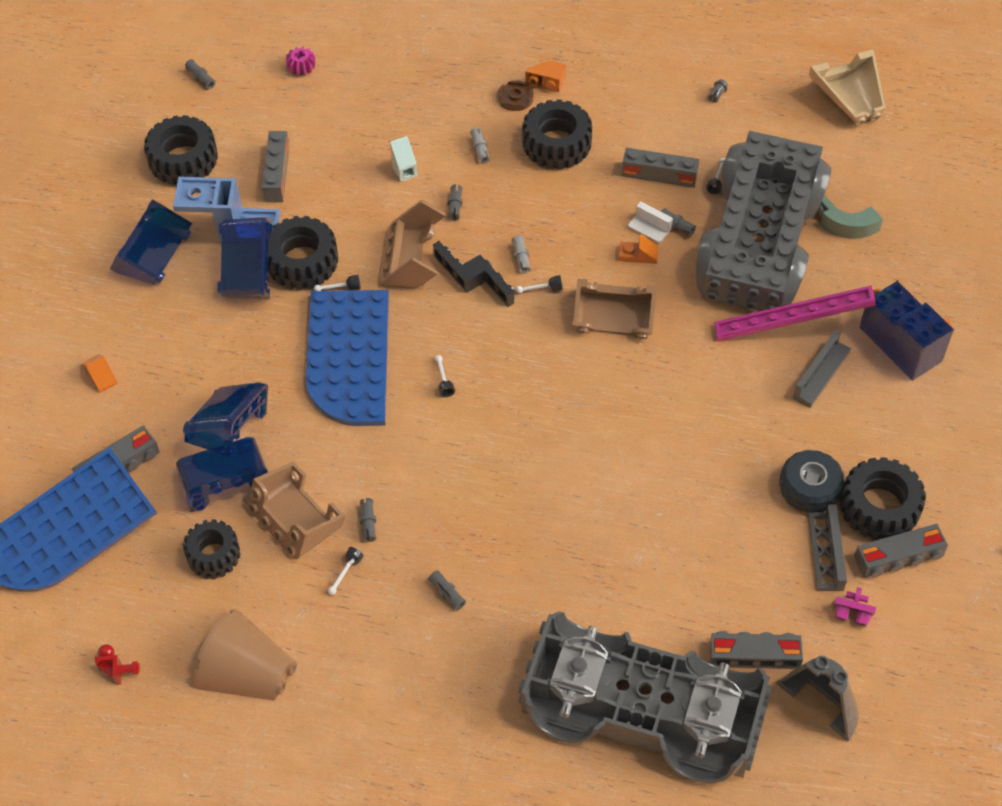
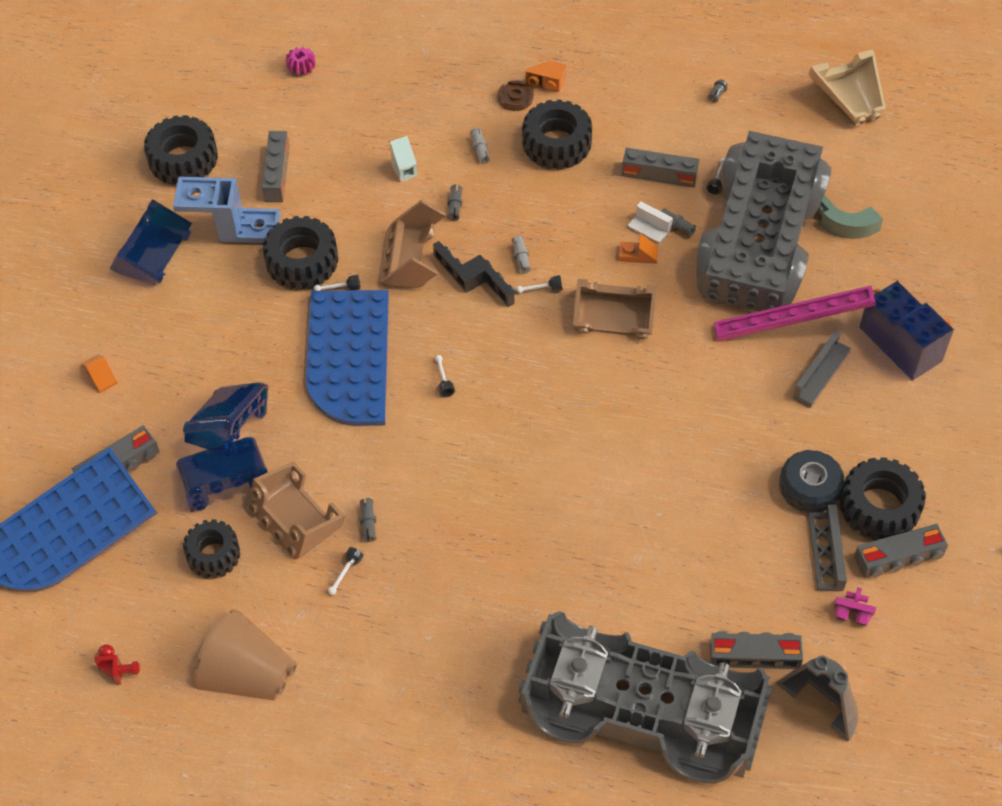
dark grey pin [185,59,216,89] -> none
clear blue windscreen [217,217,272,299] -> none
dark grey pin [428,570,466,610] -> none

